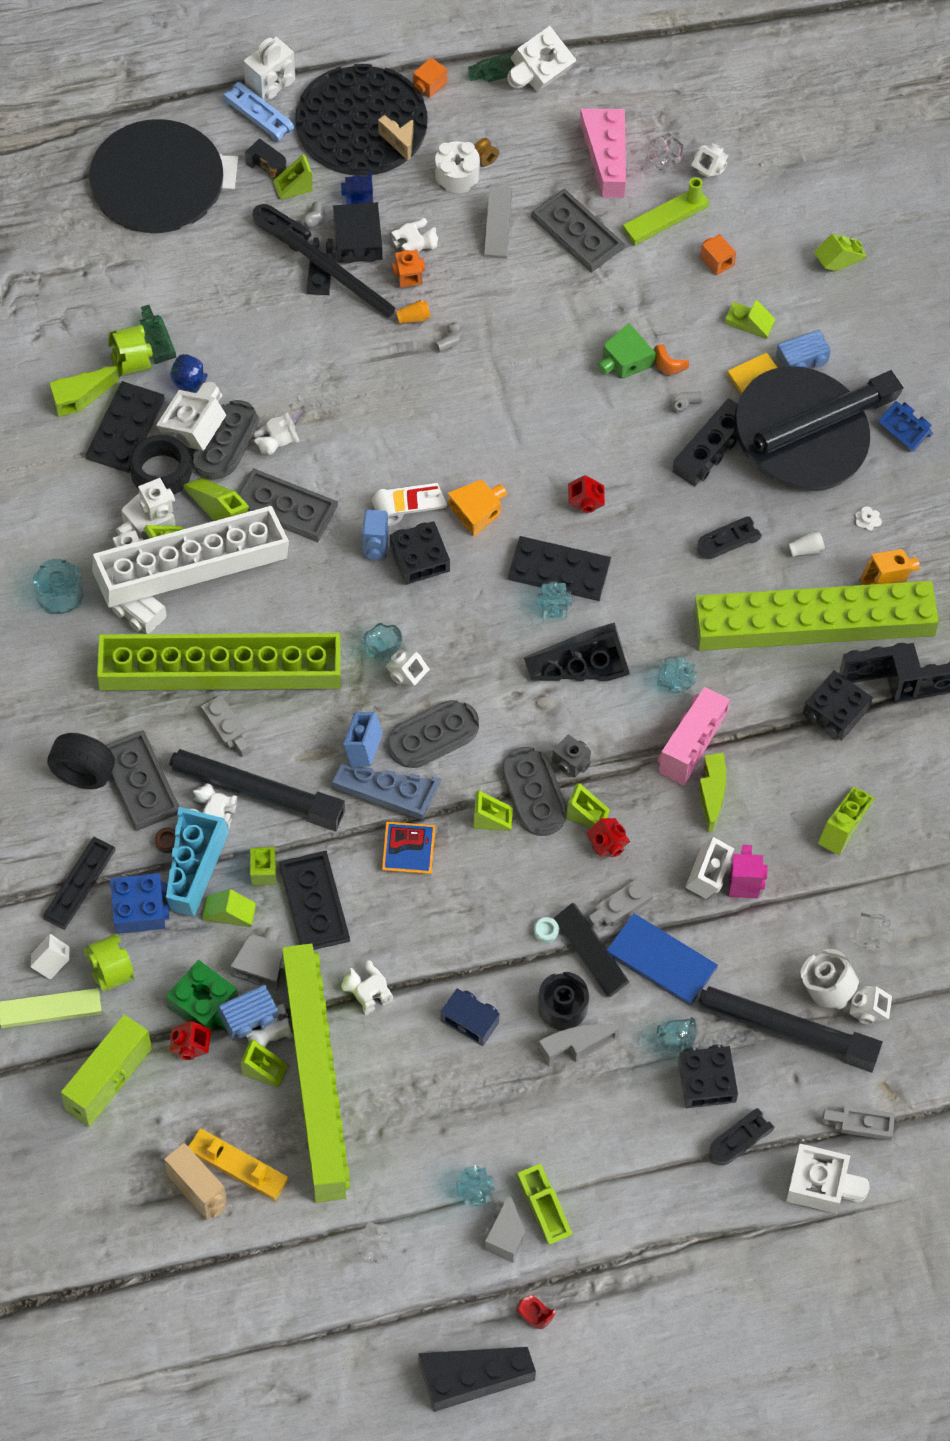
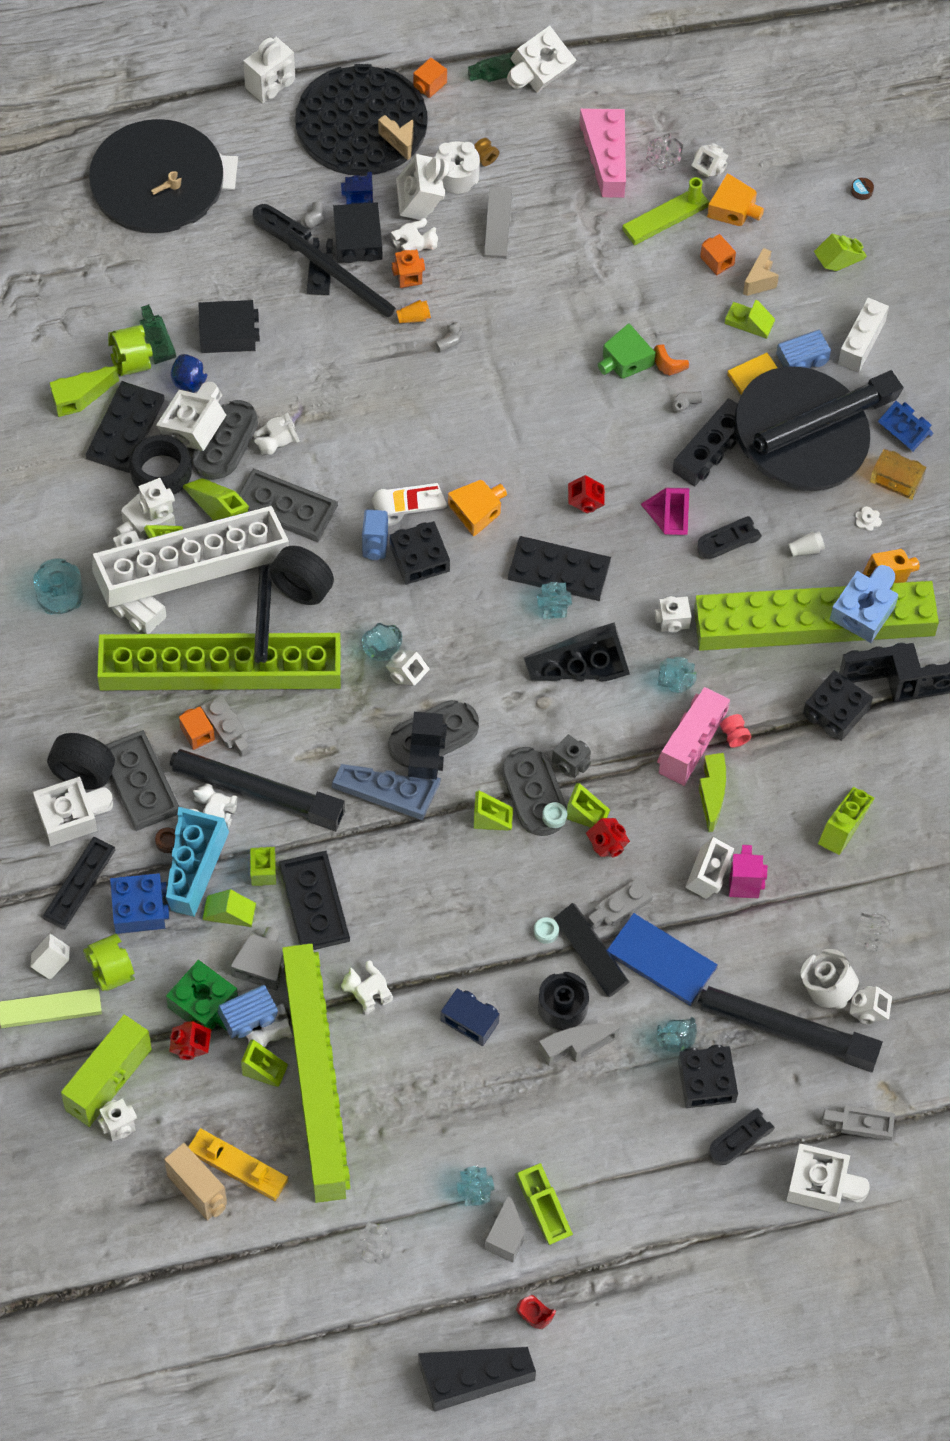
light blue plate [222,82,294,142] -> none
black leg [245,138,287,179] -> none
lime slope [273,154,313,199] -> none
medium blue brick [343,712,383,767] -> none
slope [382,822,436,874] -> none
dark grey tile [531,188,625,273] -> none
none -> white brick [33,777,113,847]
none -> white brick [98,1099,137,1142]
none -> tan hand [151,171,181,195]
none -> orange brick [179,706,215,750]
none -> black brick [198,300,260,353]
none -> black axle [254,565,272,663]
none -> black tyre [269,546,334,605]
none -> white brick [396,154,449,220]
none -> black brick [408,711,447,780]
none -> light aqua tile [542,802,567,828]
none -> dark pink slope [641,488,690,535]
none -> white brick [655,596,691,632]
none -> light orange torso [707,173,764,226]
none -> coral wheel [720,714,752,748]
none -> tan slope [743,248,779,296]
none -> light blue brick [830,565,899,643]
none -> white brick [838,298,889,372]
none -> reddish brown tile [851,178,874,200]
none -> clear yellow brick [870,449,927,500]

